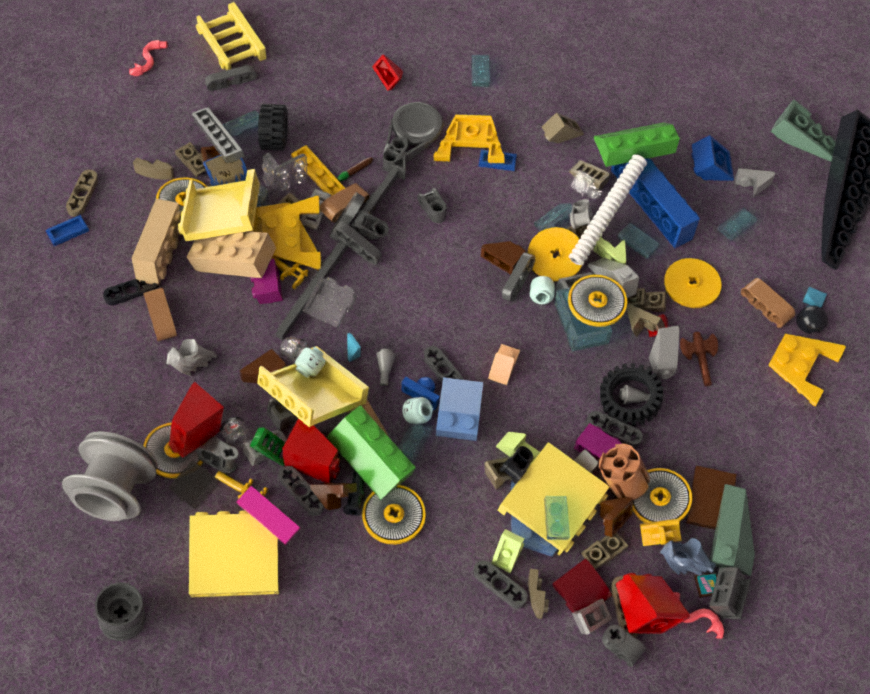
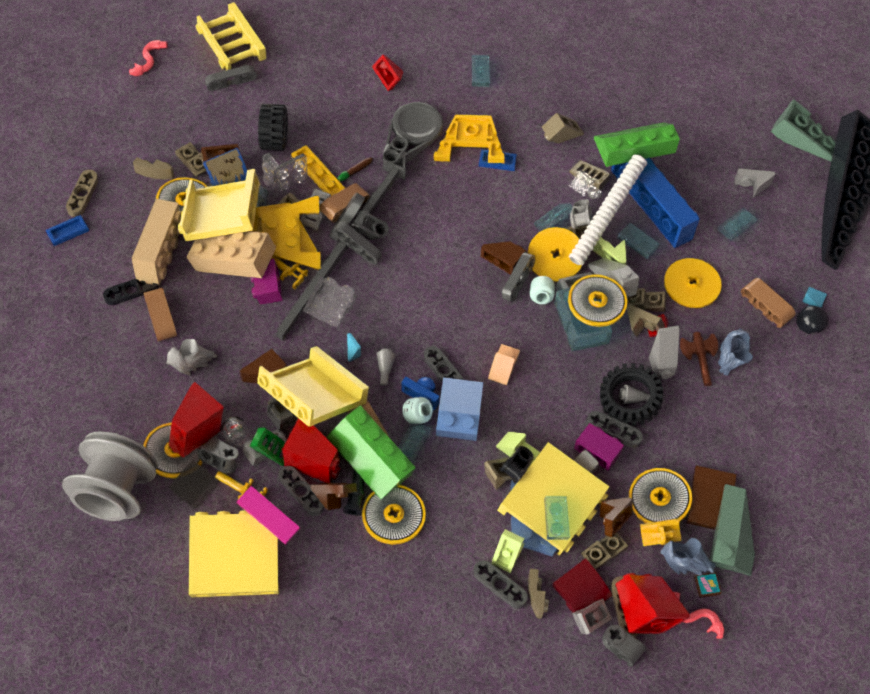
dark grey wheel [95,582,146,641] -> none
dark grey plate [191,107,244,163] -> none
clear light blue plate [223,110,259,136] -> none
clear head [280,336,310,364] -> none
light aqua head [295,347,325,378] -> none
dark grey piece [417,188,447,223] -> none
nougat cylinder [599,444,650,500] -> none
blue slope [692,135,734,181] -> none
dark grey hinge [709,567,751,619] -> none
yellow wing [769,334,846,406] -> none
none -> sand blue hair [718,328,753,376]

